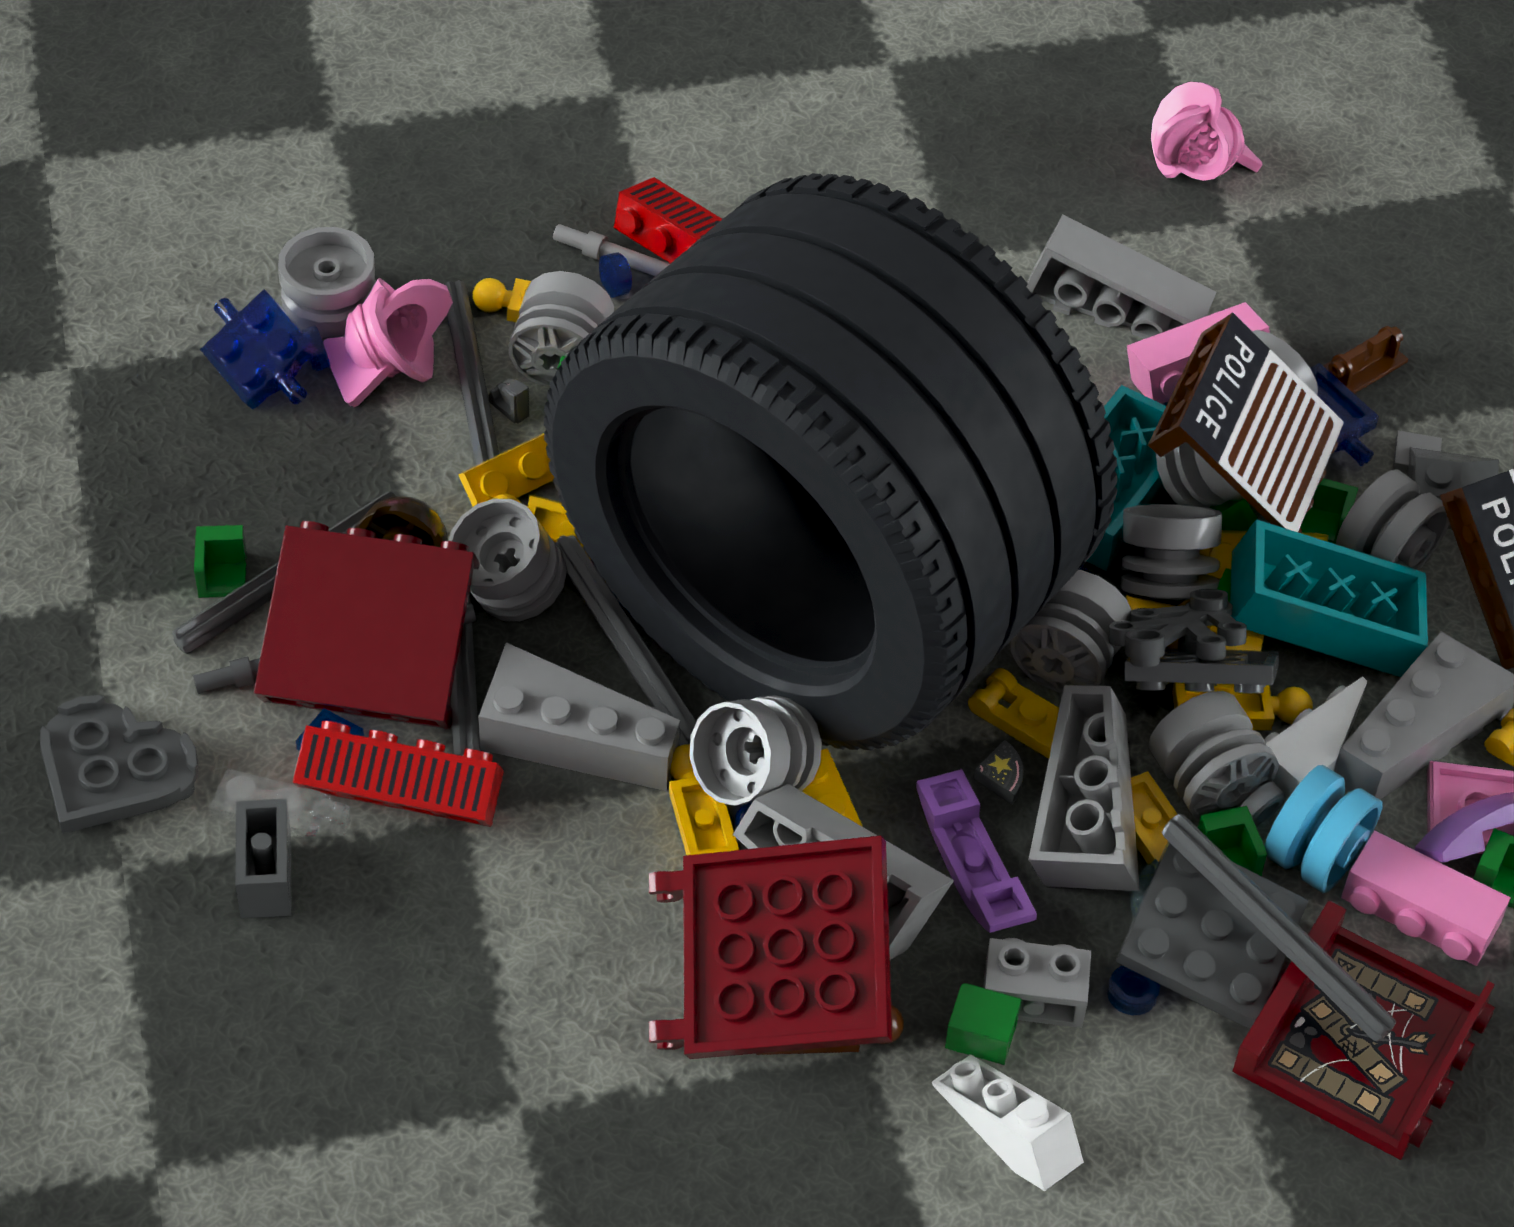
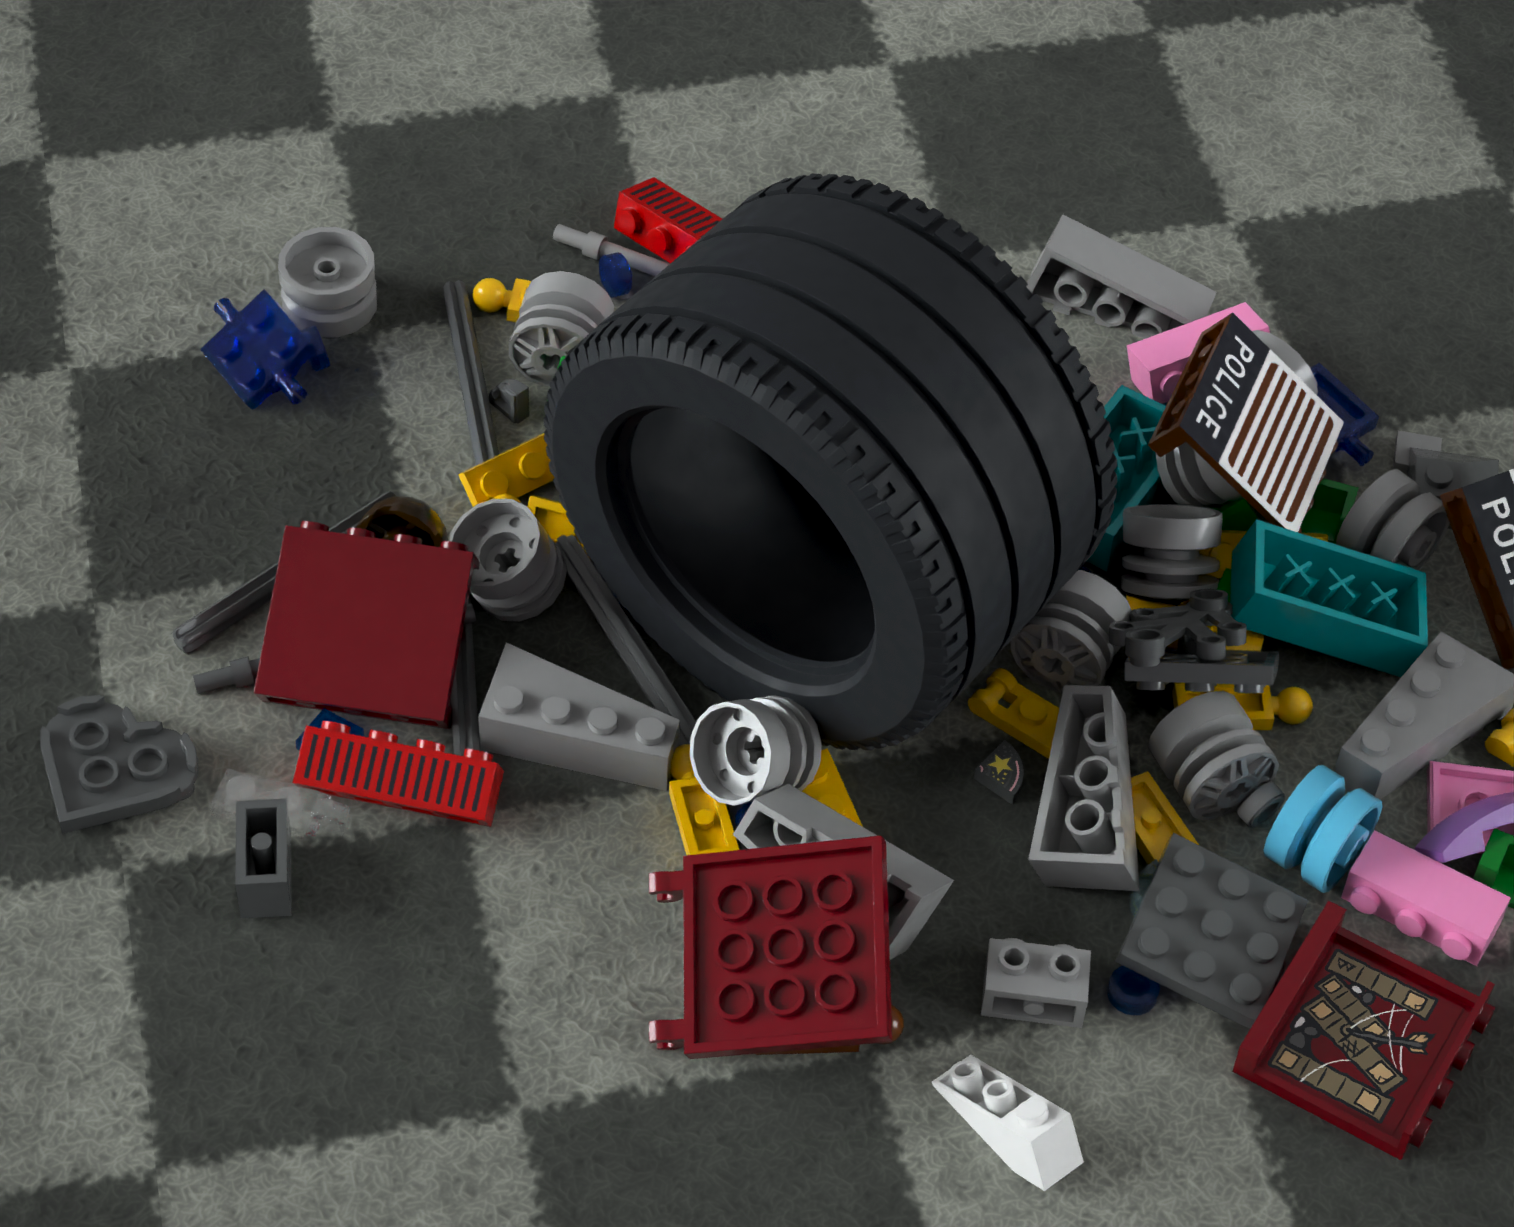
green panel [194,525,247,598] -> none
bright pink helmet [322,278,453,407] -> none
medium lavender slope [916,769,1037,933] -> none
green panel [945,983,1022,1065] -> none
bright pink helmet [1151,82,1263,181] -> none
dark grey axle [1162,814,1396,1042] -> none
green panel [1198,806,1267,876] -> none
white slope [1264,677,1367,803] -> none
reddish brown hinge [1316,326,1409,399] -> none

